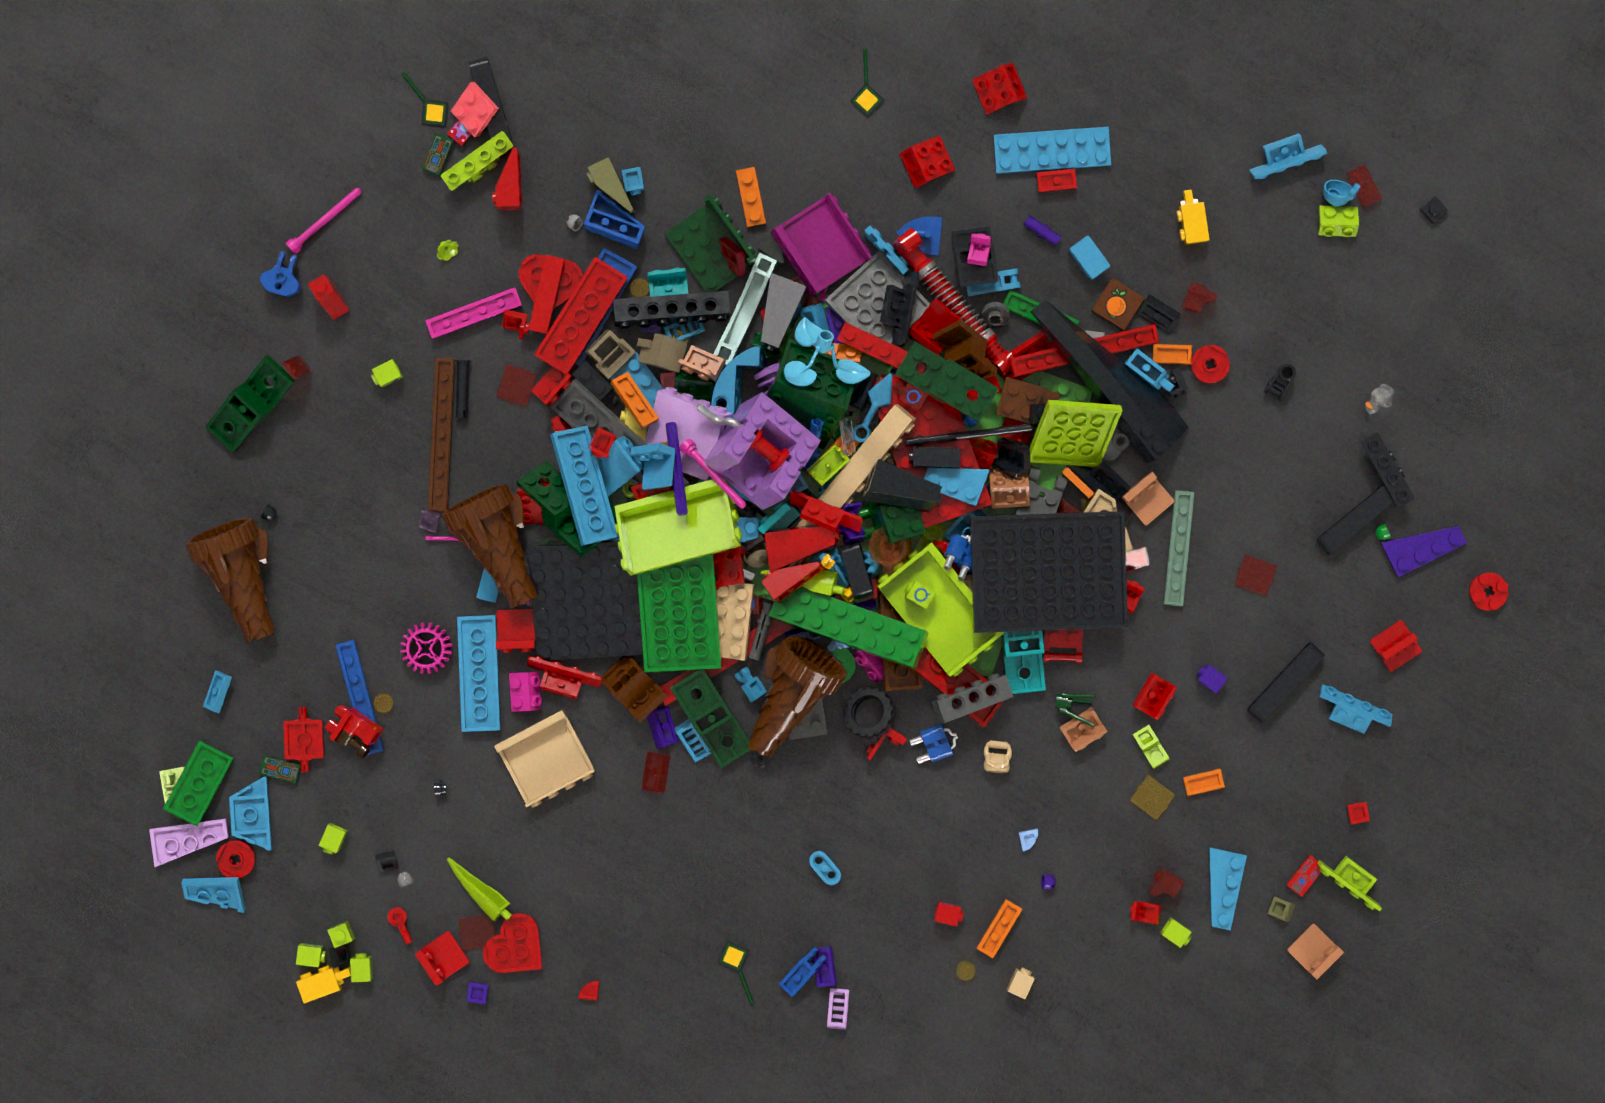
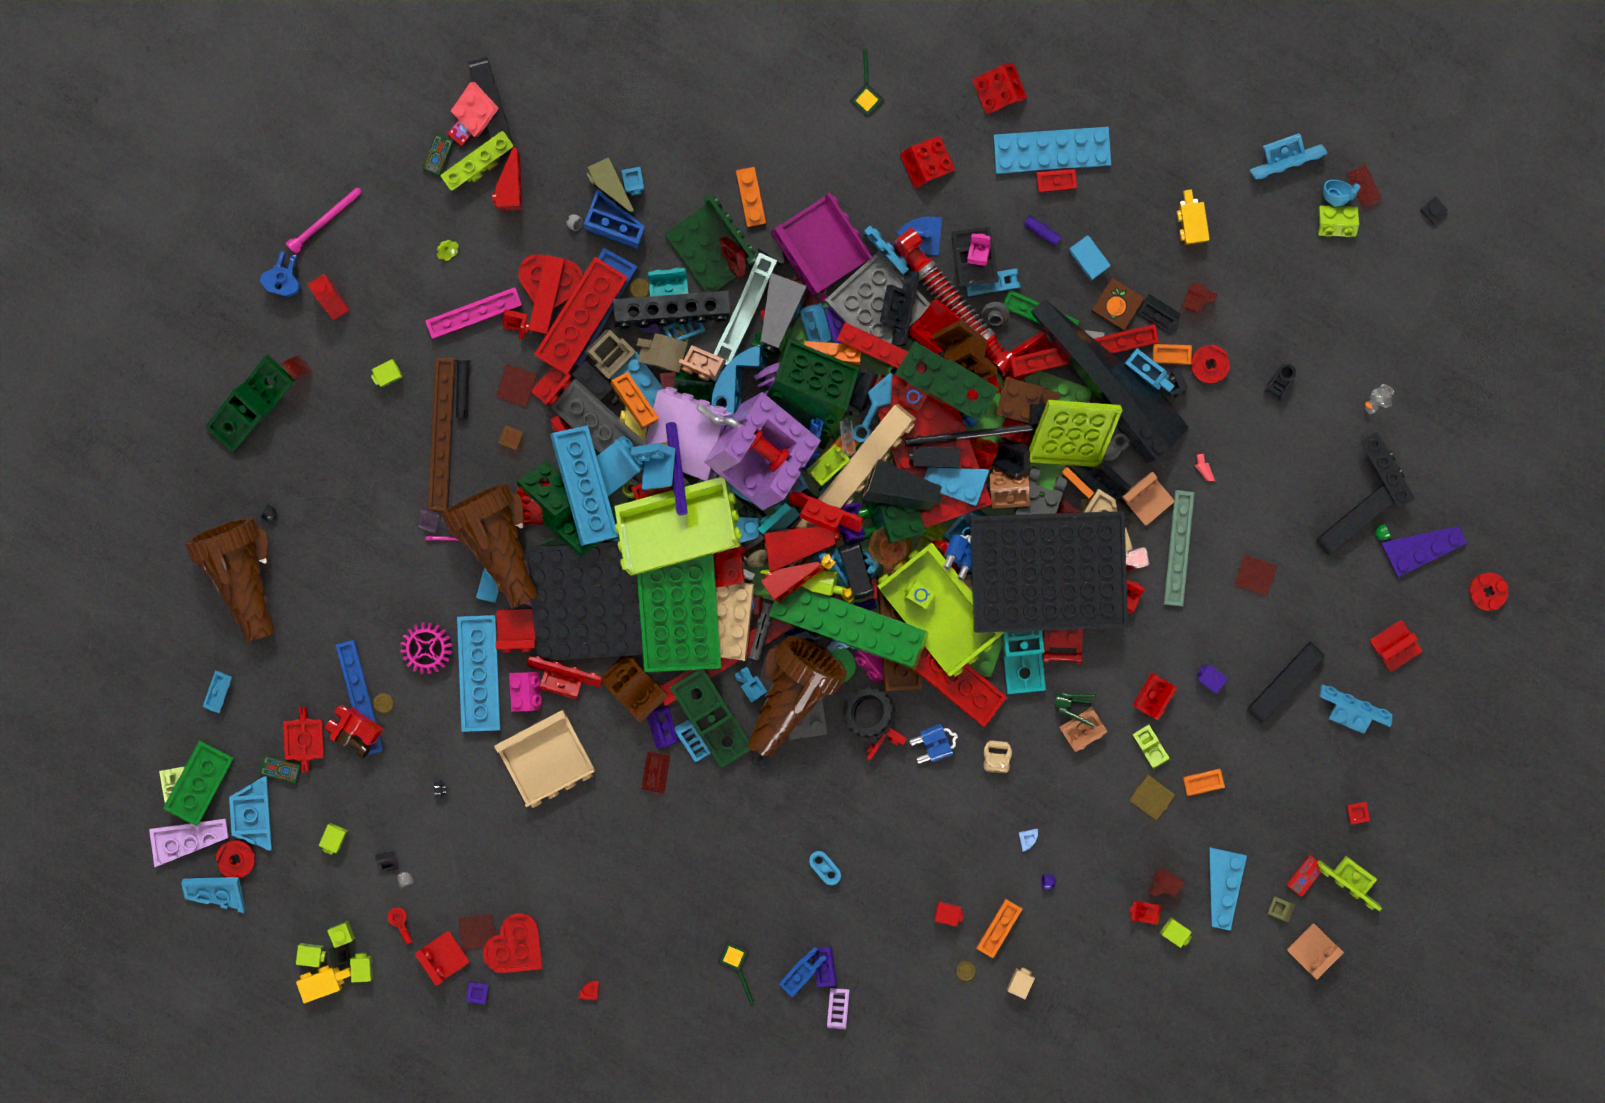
piece [402,72,448,127] -> none
lime piece [447,858,512,921] -> none
red bracket [588,427,616,459] -> none
dark pink piece [679,438,746,509] -> none
medium azure plant [784,317,871,386] -> none
dark grey brick [932,673,1014,723] -> none
none -> clear orange plate [499,425,524,450]
none -> coral bar [1194,454,1215,481]

